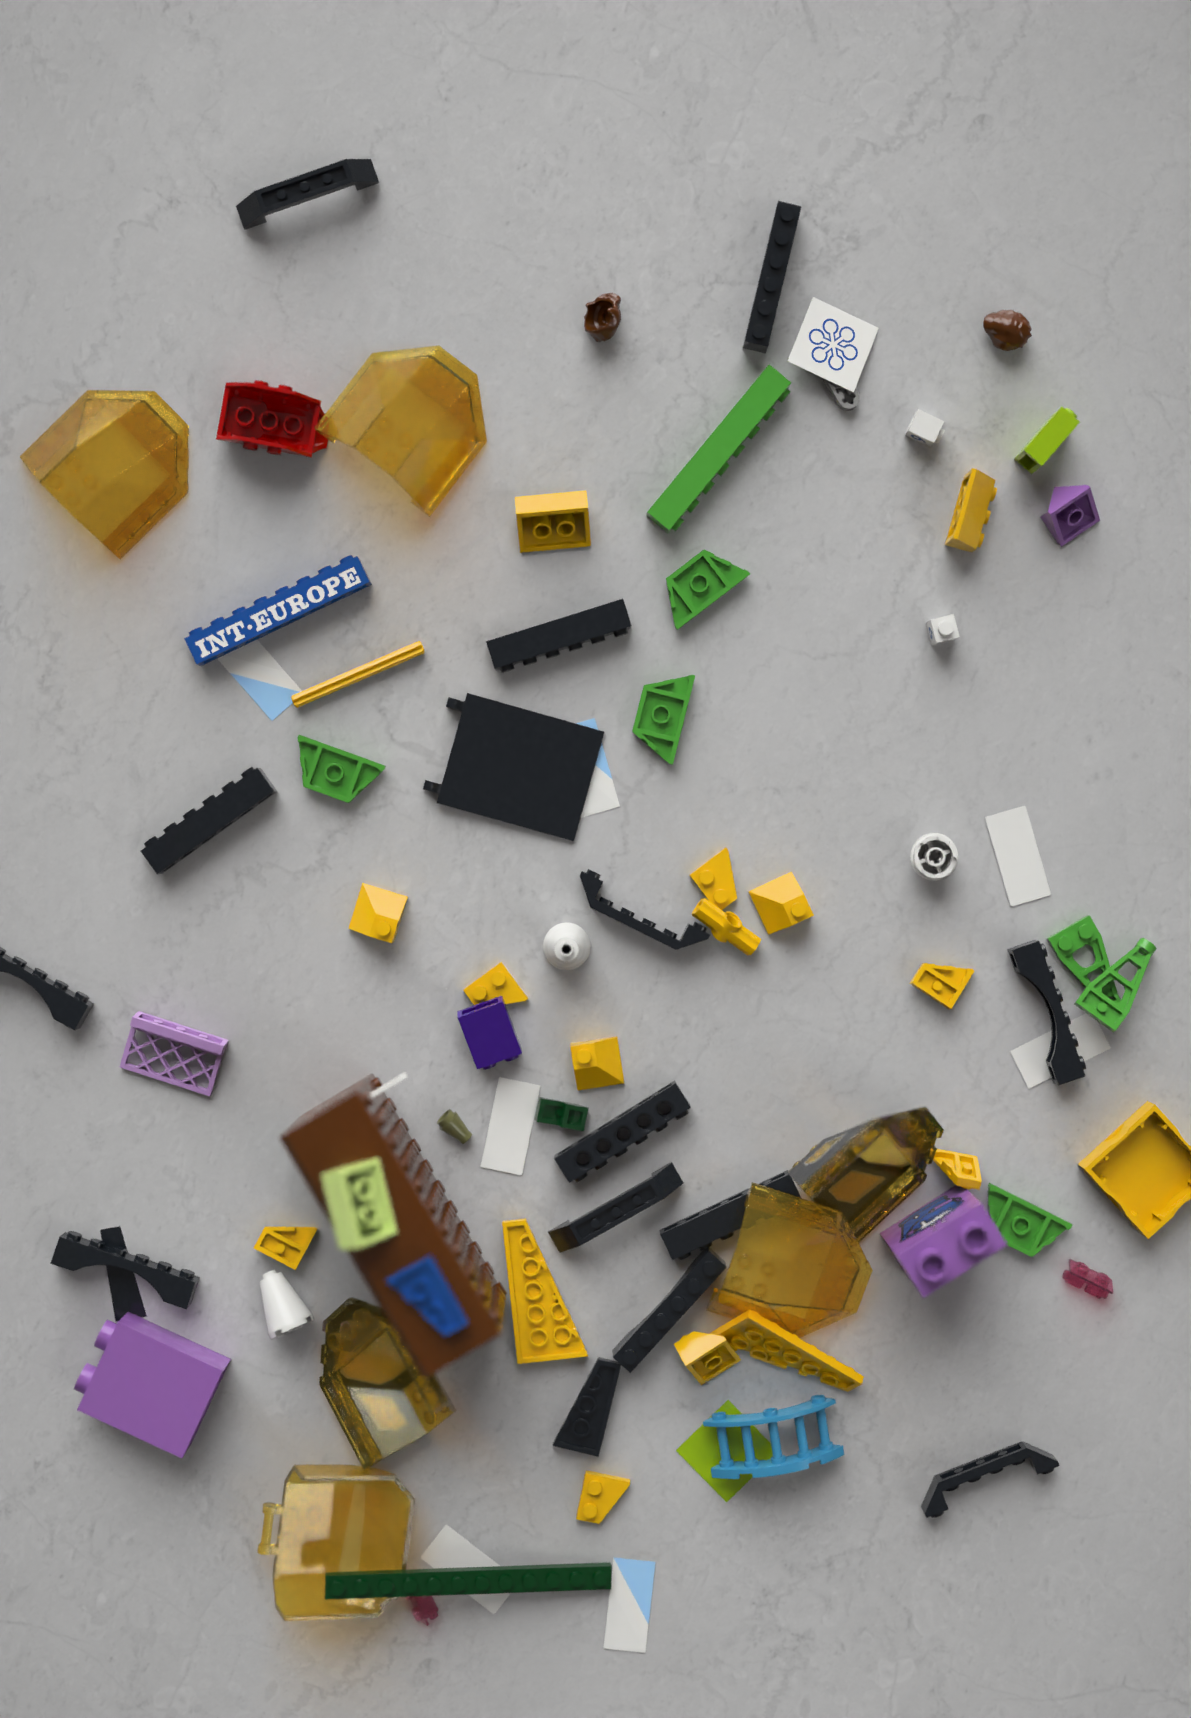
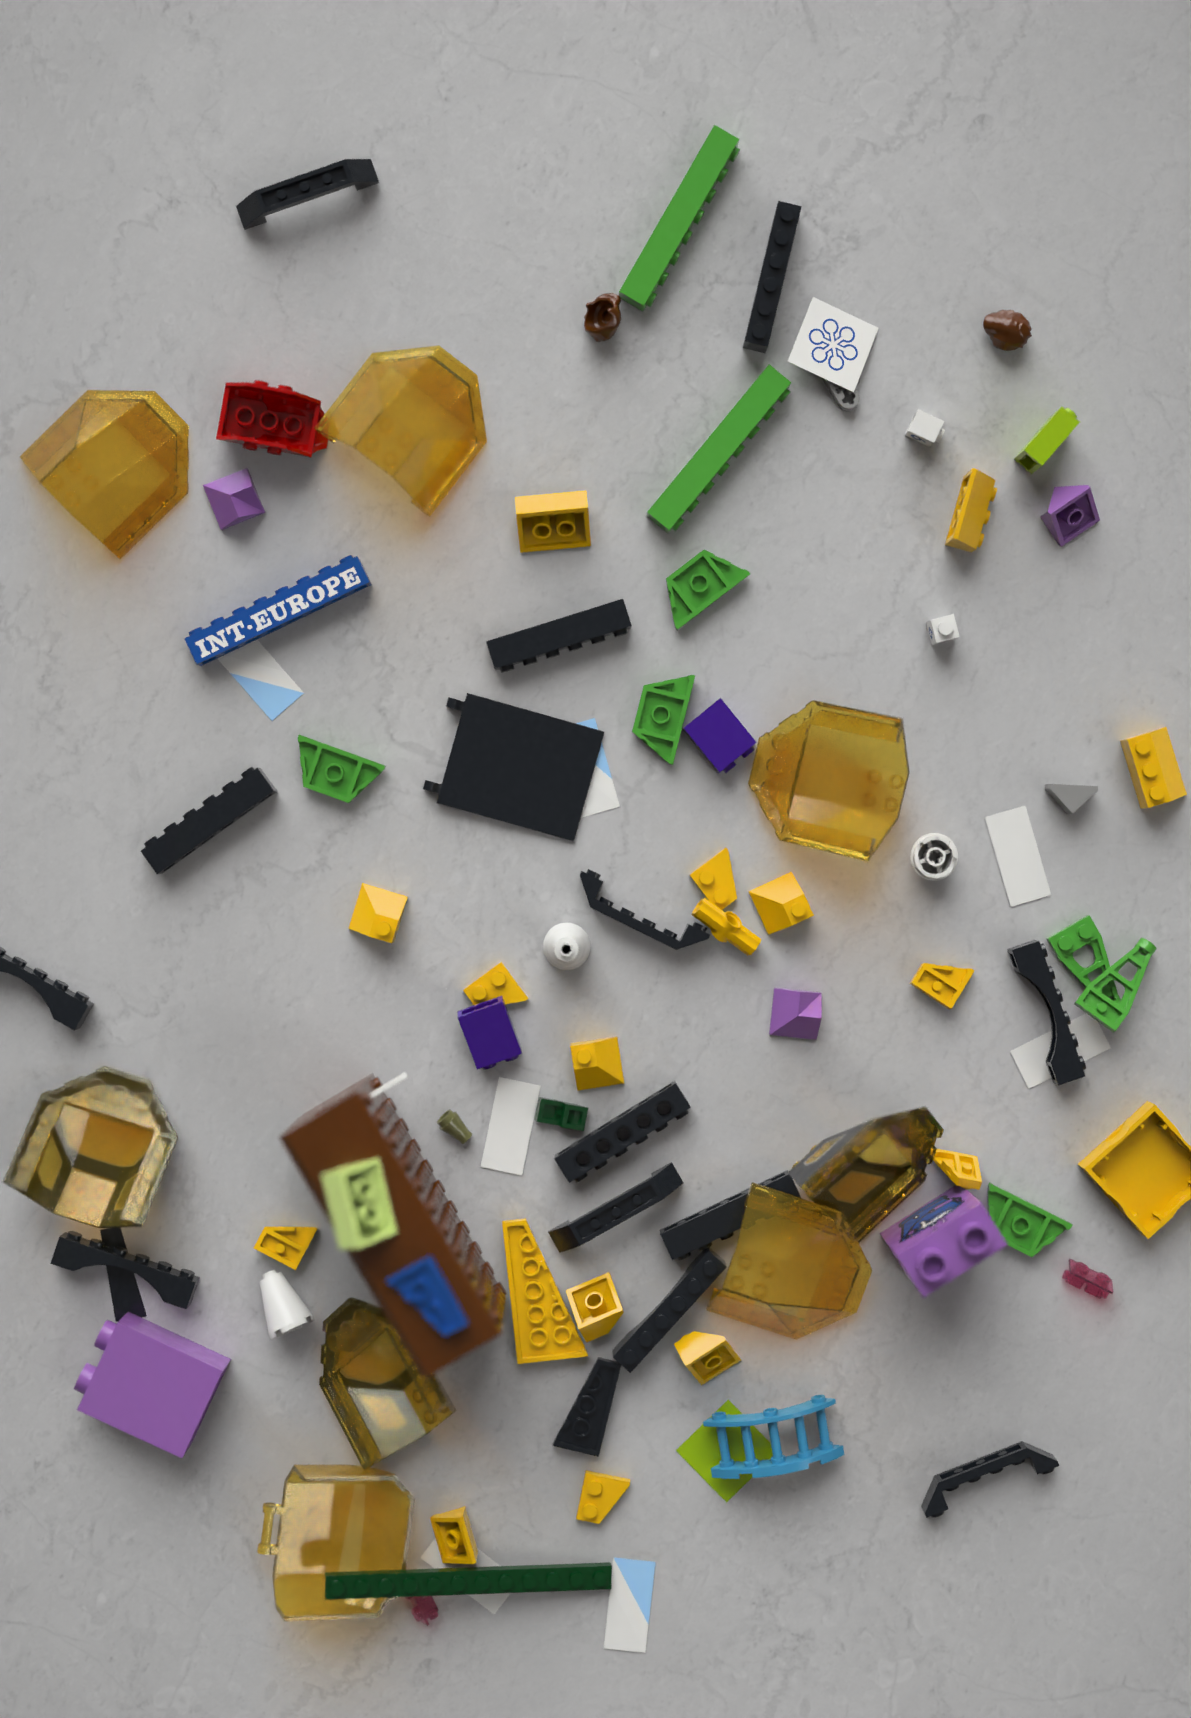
lavender fence [120,1011,229,1096] -> none
yellow axle [291,641,425,708] -> none
yellow wing [709,1309,864,1392] -> none
none -> clear yellow windscreen [3,1066,178,1229]
none -> medium lavender slope [203,468,265,530]
none -> yellow slope [430,1506,478,1564]
none -> yellow slope [566,1272,624,1343]
none -> bright green brick [619,125,740,311]
none -> dark purple brick [682,698,757,774]
none -> clear yellow windscreen [748,700,910,862]
none -> medium lavender slope [769,988,822,1040]
none -> light grey slope [1045,784,1098,814]
none -> yellow slope [1120,727,1187,809]

